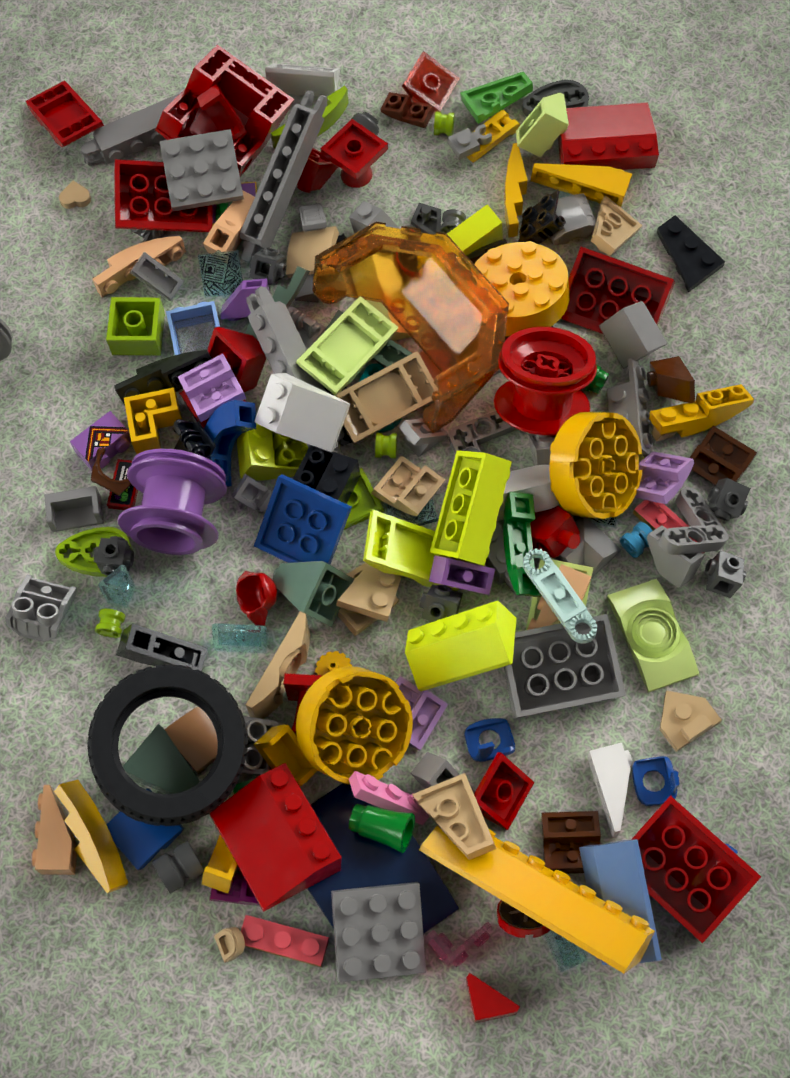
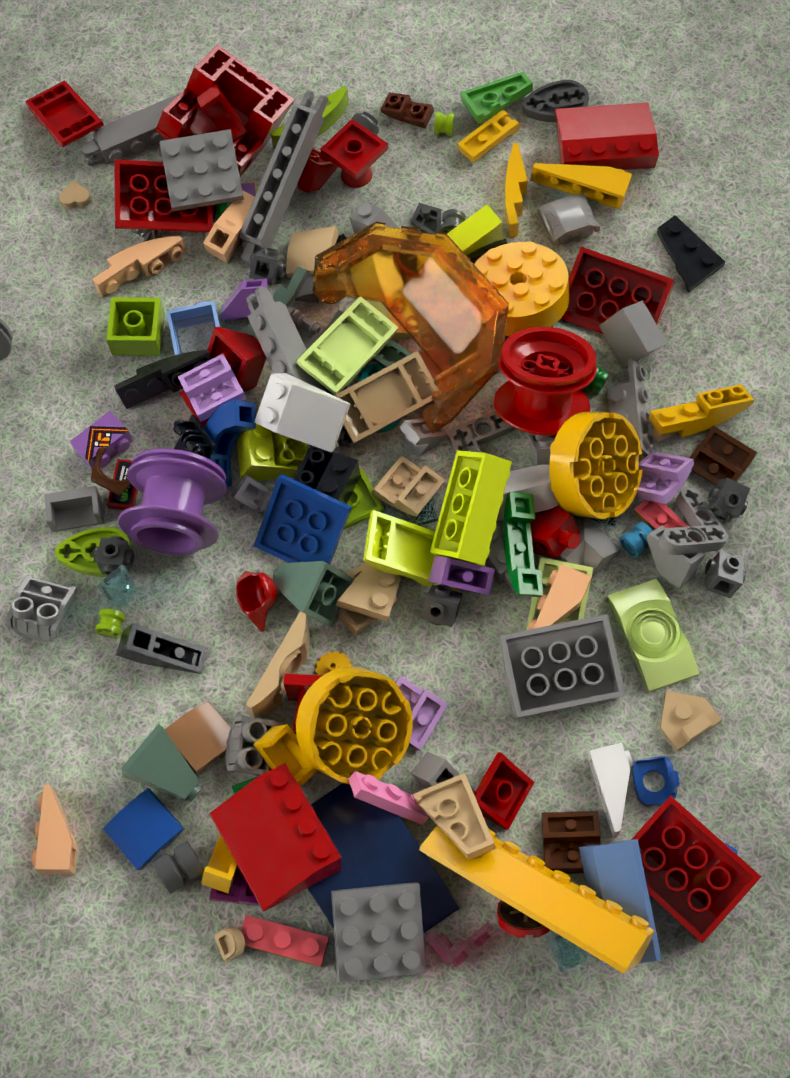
yellow slope [54,779,128,893] -> none
black tyre [87,664,248,826] -> none
yellow brick [124,387,182,455] -> none
light grey plate [129,252,184,301] -> none
clear light blue piece [198,250,243,298] -> none
clear light blue slope [212,623,269,653] -> none
white slope [265,63,340,97] -> none
light grey slope [298,203,327,232] -> none
green plant [349,804,415,853] -> none
lime wheel [375,433,397,459] -> none
clear red slope [402,51,460,112] -> none
neon yellow slope [405,600,517,692] -> none
light grey plate [448,124,492,160] -> none
blue piece [464,718,515,762] -> none
red slope [466,973,520,1023] -> none
yellowish green slope [516,93,569,158] -> none
black hinge [518,189,566,244] -> none
light aqua plate [523,549,597,644] -> none
tan wing [591,196,642,256] -> none
reddish brown slope [647,356,695,403] -> none

